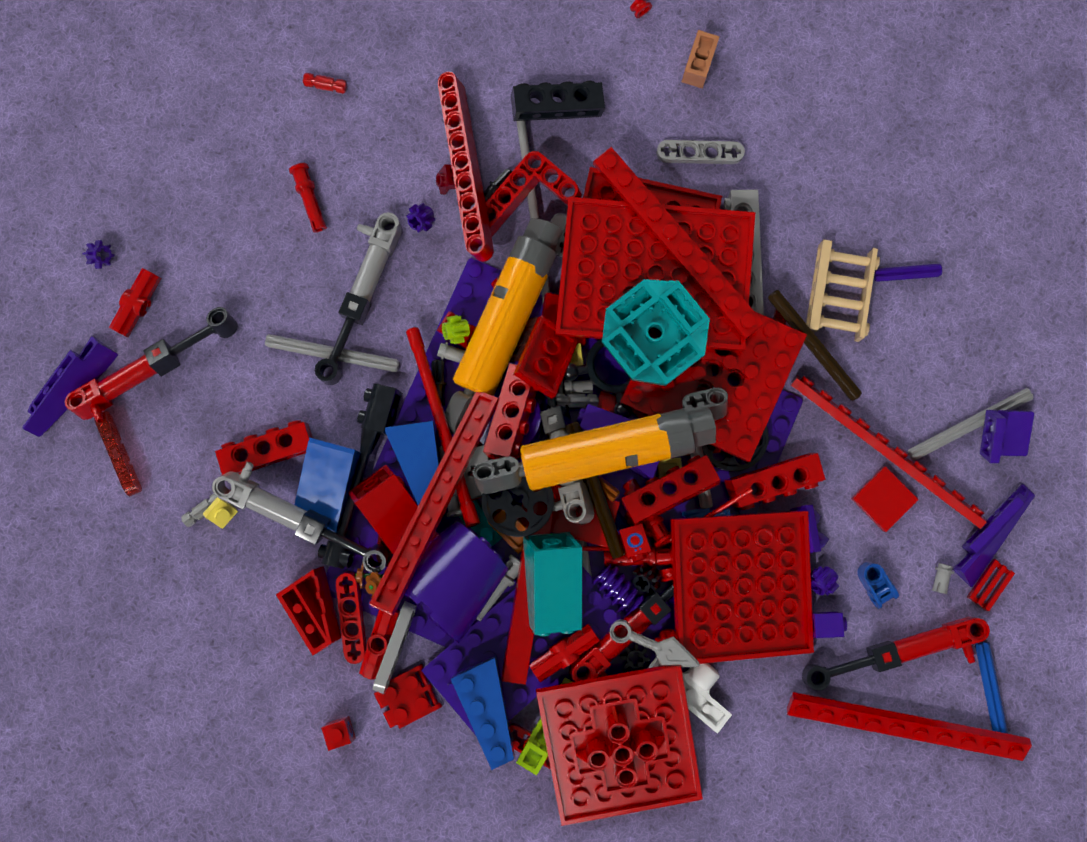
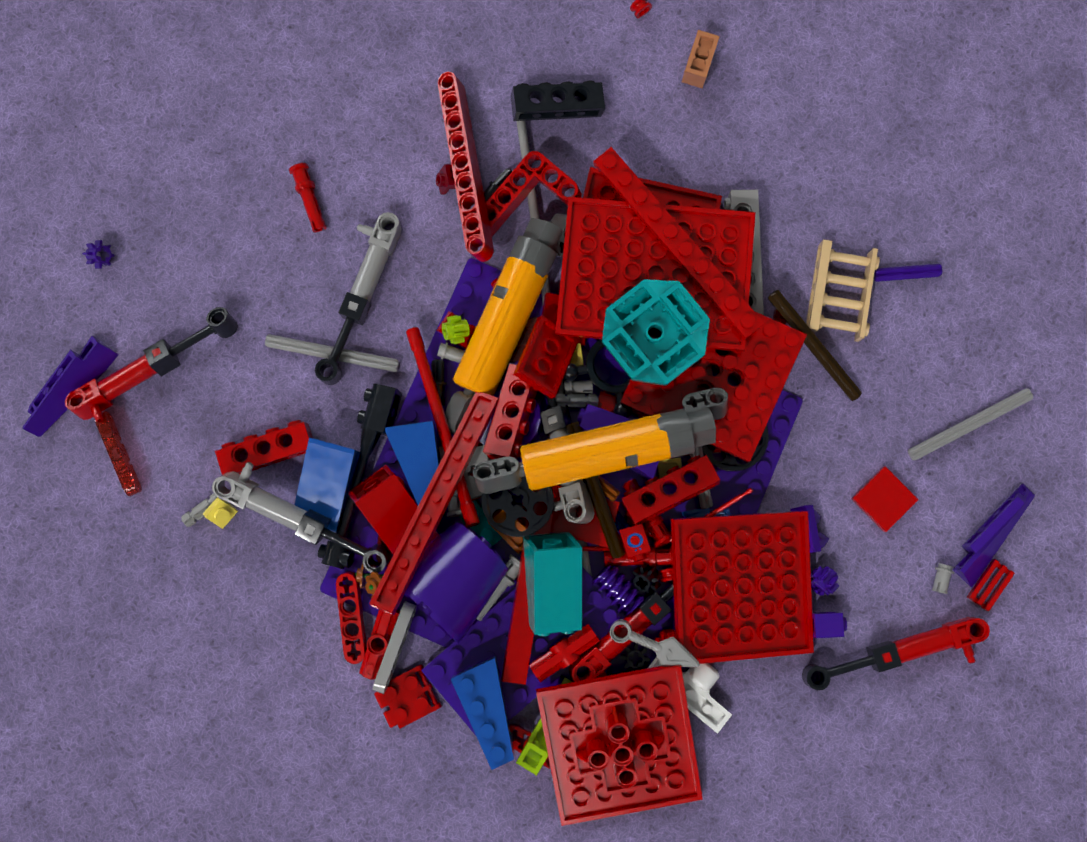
red piece [109,268,162,337] -> none
red wedge [276,566,342,656] -> none
red axle [303,73,347,94] -> none
red brick [321,716,356,751] -> none
dark purple gear [406,203,436,233] -> none
light grey beam [656,140,745,164] -> none
red brick [724,453,826,510] -> none
red plate [787,692,1032,761] -> none
red plate [791,375,987,529] -> none
blue piece [857,562,899,609] -> none
blue axle [975,641,1008,734] -> none
dark purple bracket [980,410,1034,463] -> none

